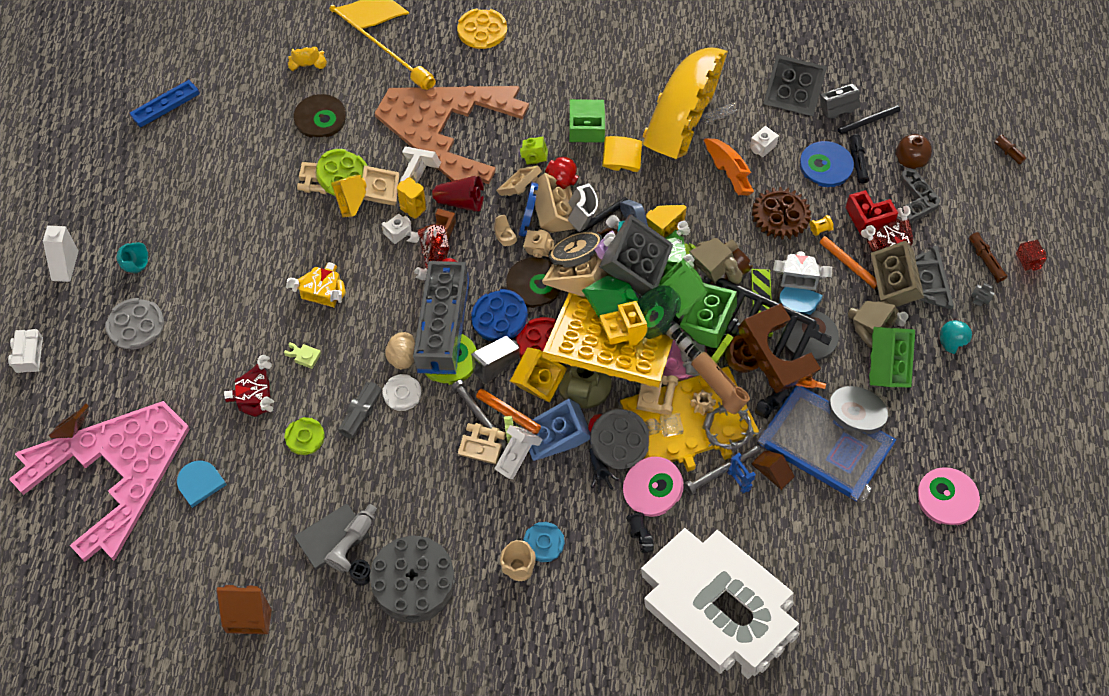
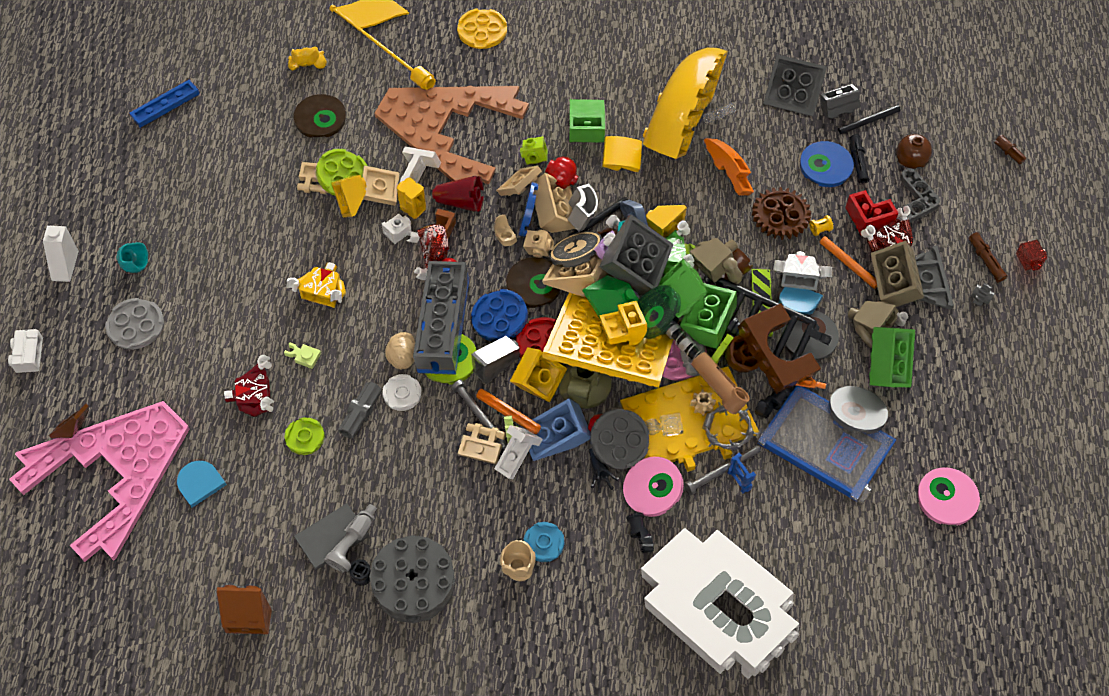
tan plate [637,375,679,415] -> none
white brick [750,126,779,157] -> none
reddish brown slope [751,450,795,490] -> none
teal hair [940,320,972,354] -> none

